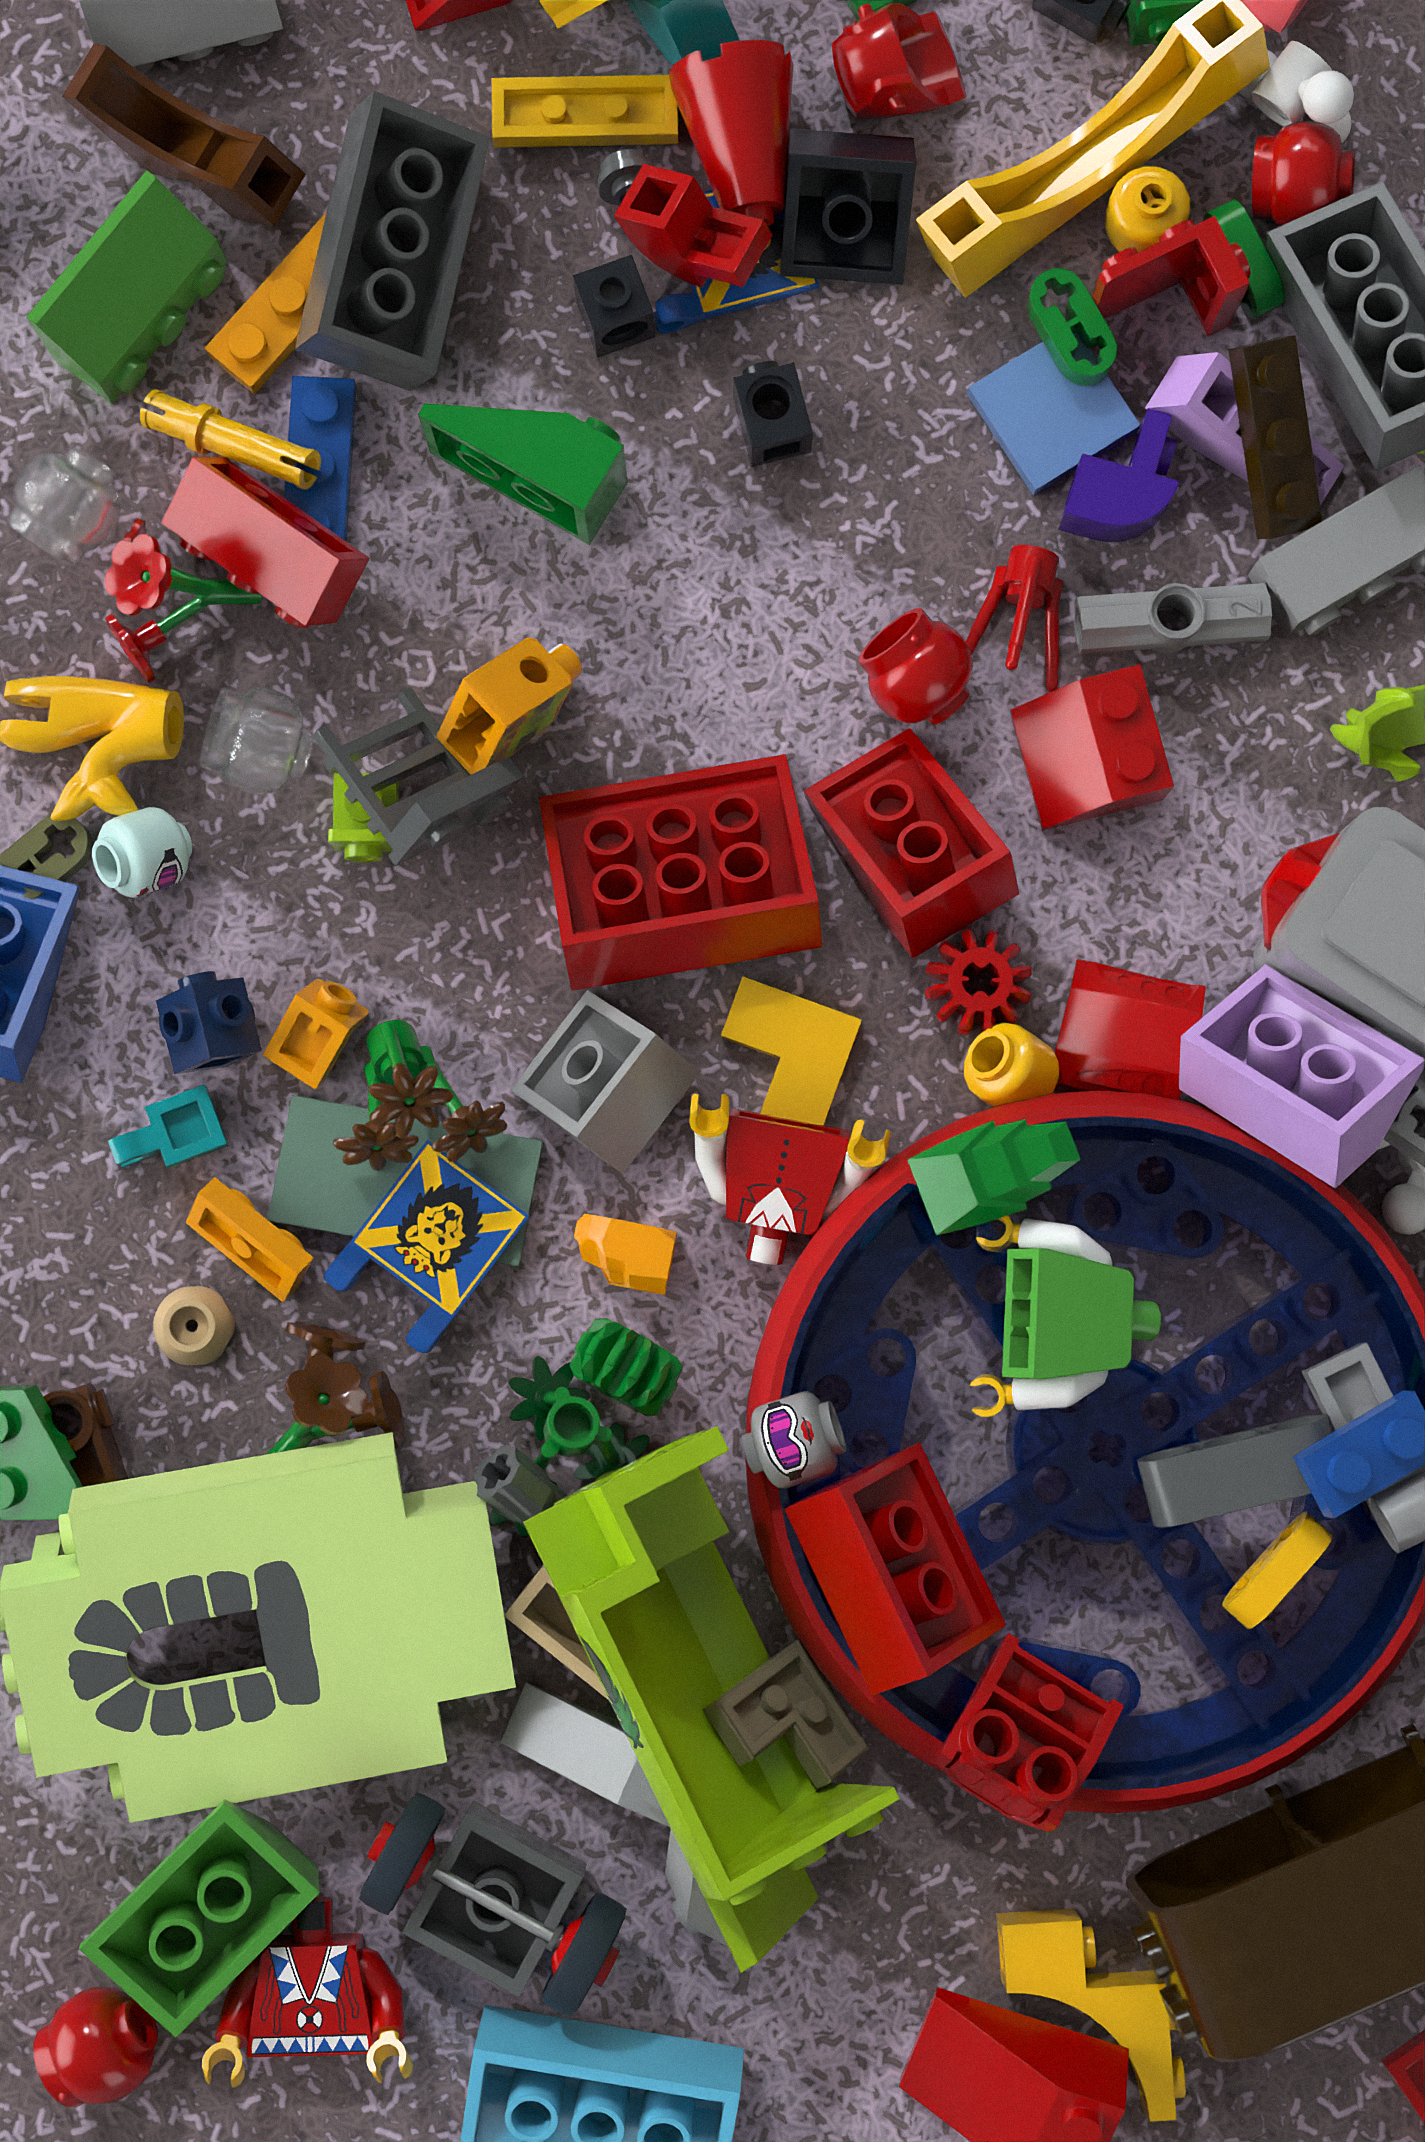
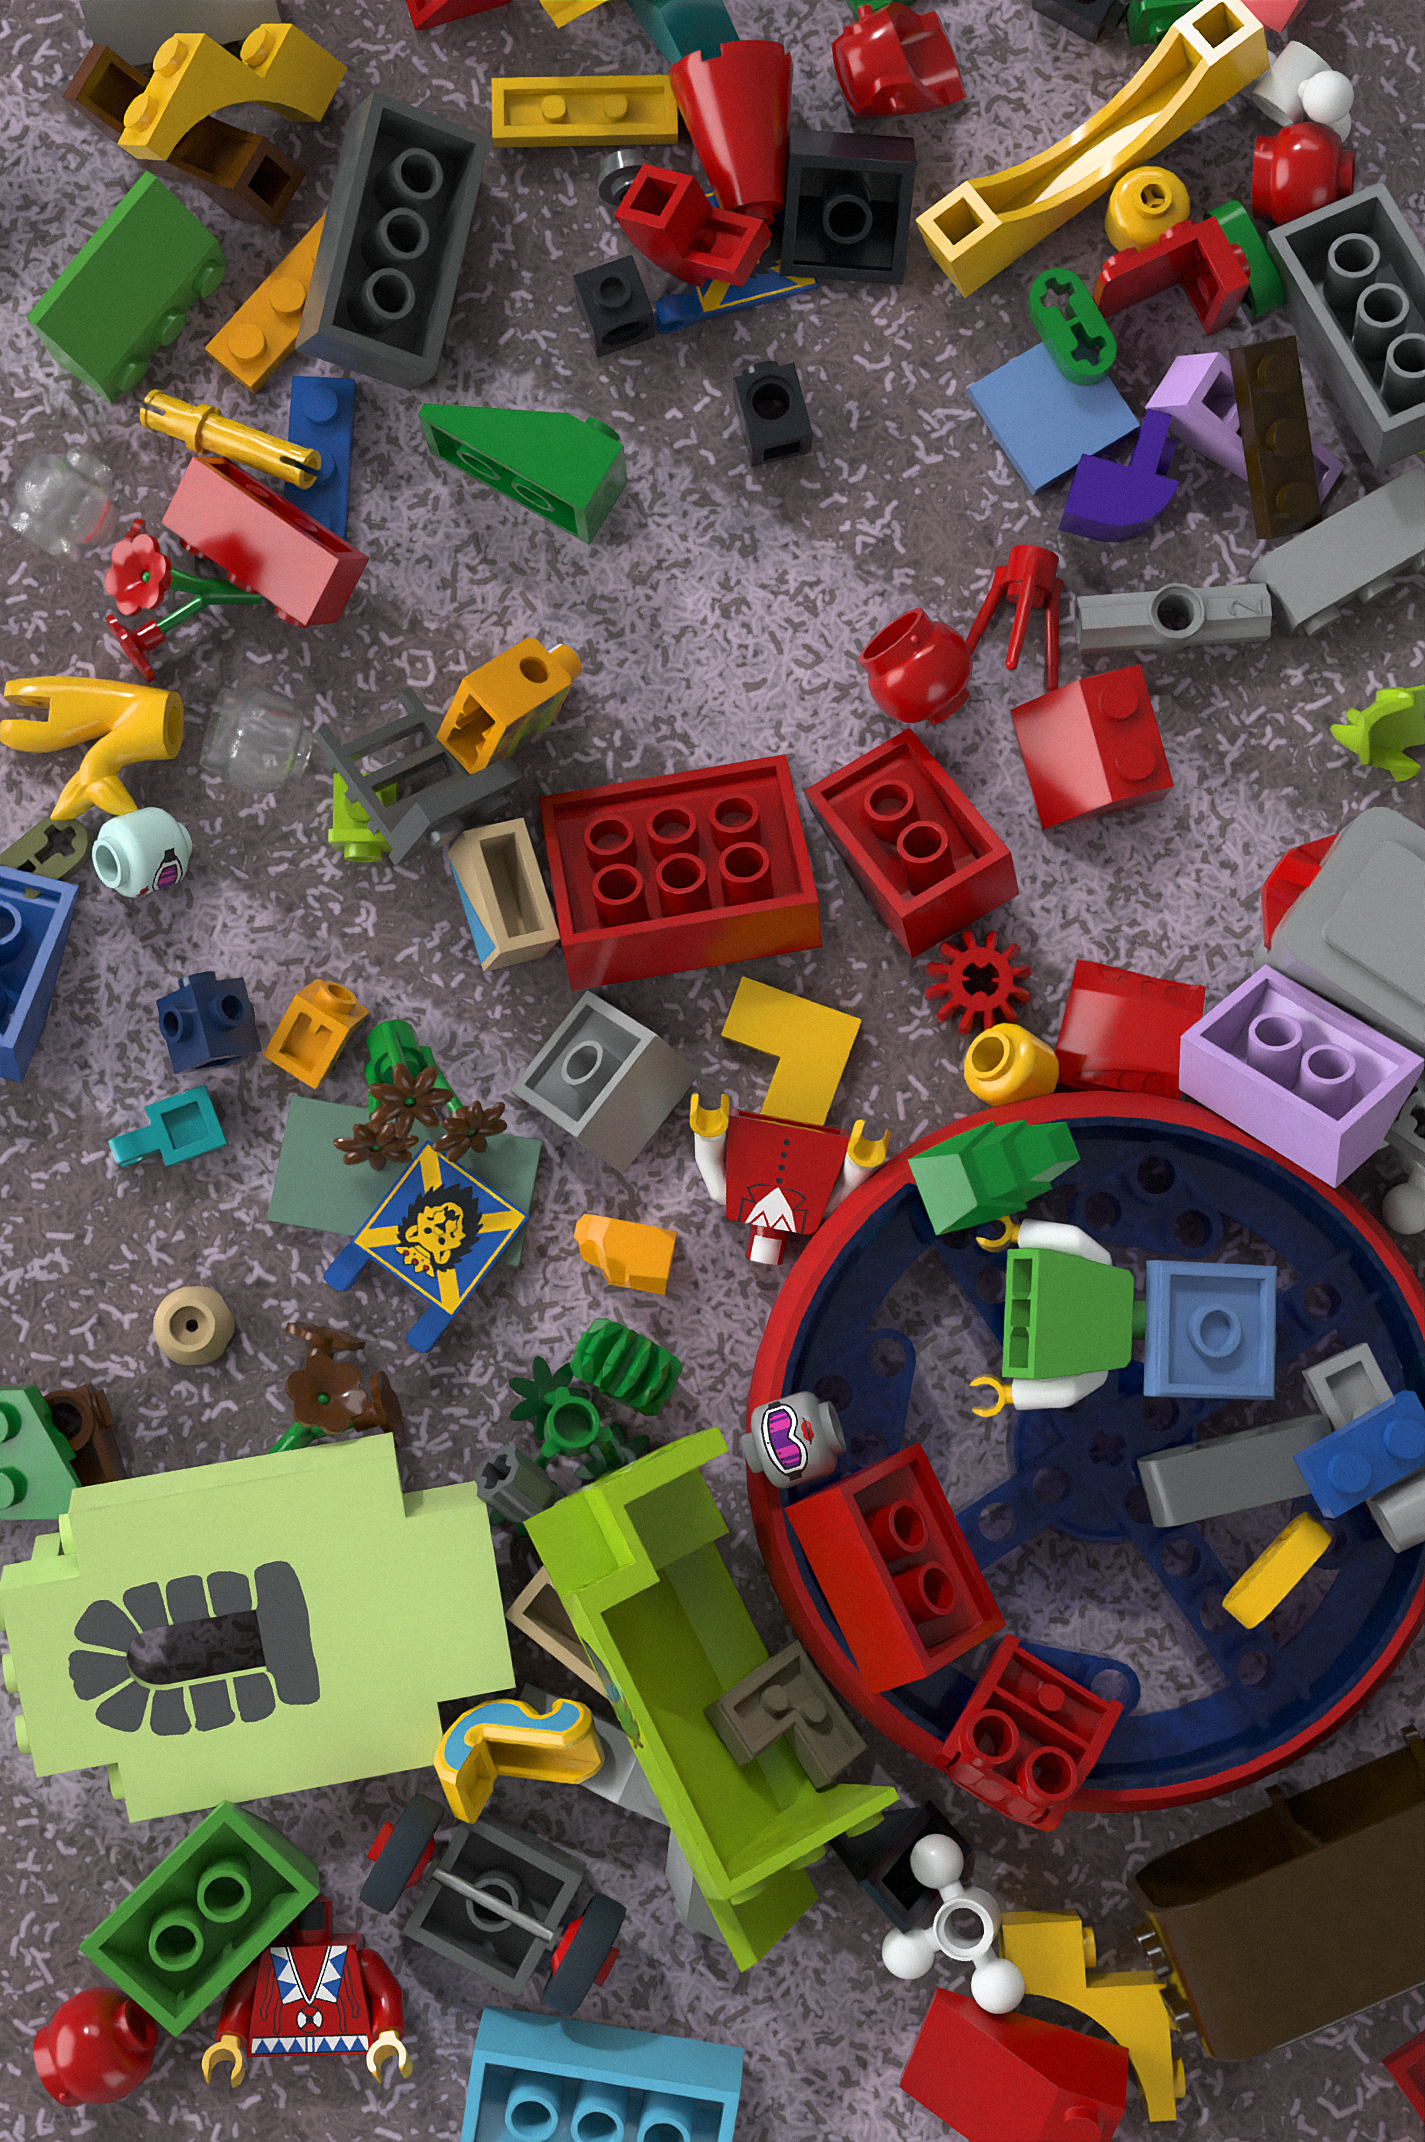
light orange plate [186,1177,314,1303] -> none
none -> yellow arch [117,24,348,161]
none -> yellow animal [434,1698,605,1824]
none -> tan brick [447,818,561,972]
none -> black slope [828,1800,973,1934]
none -> white piece [882,1834,1025,2014]
none -> medium blue tile [1144,1260,1277,1400]

